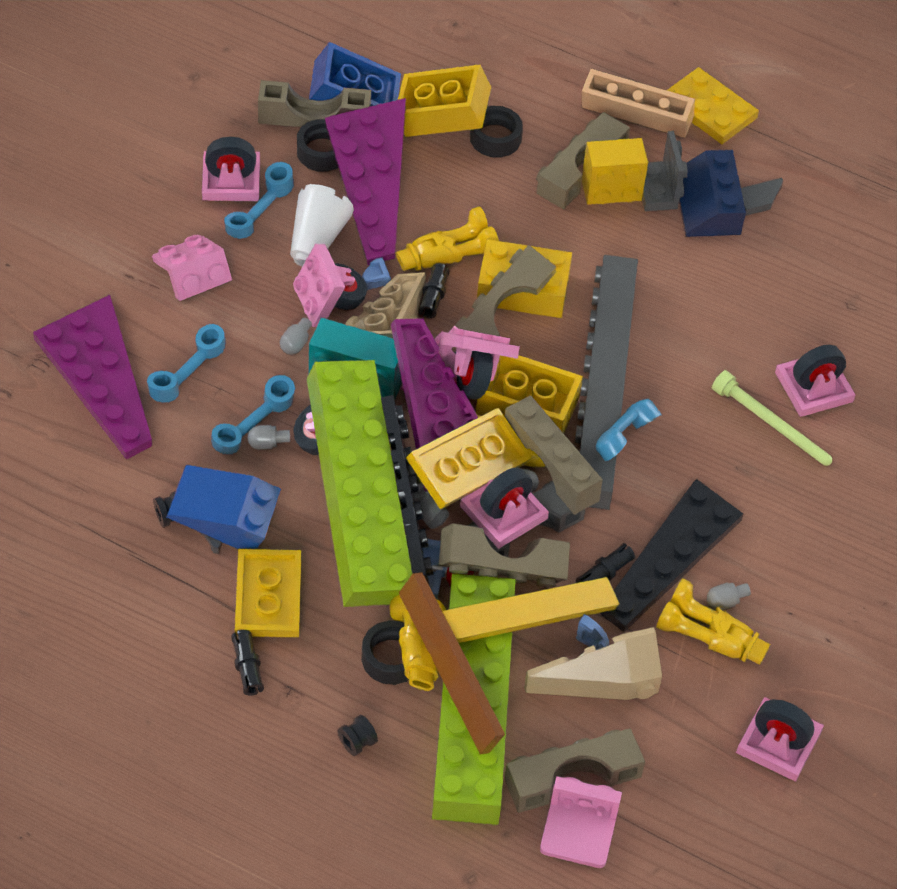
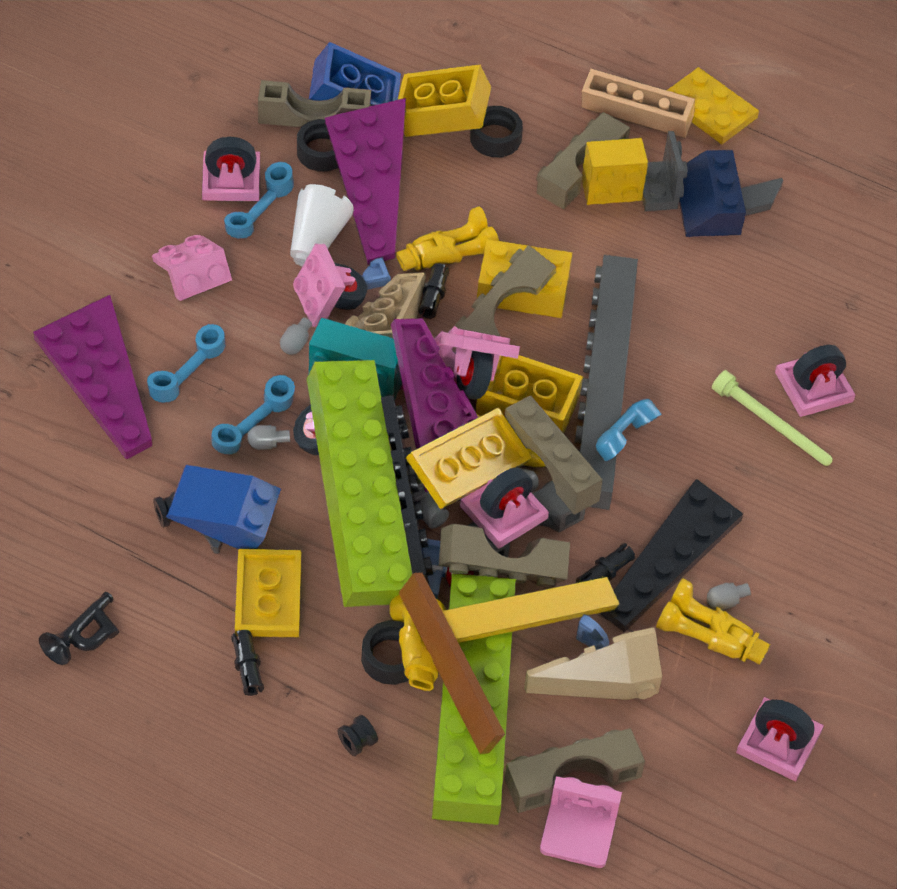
none -> black piece [39,592,119,665]

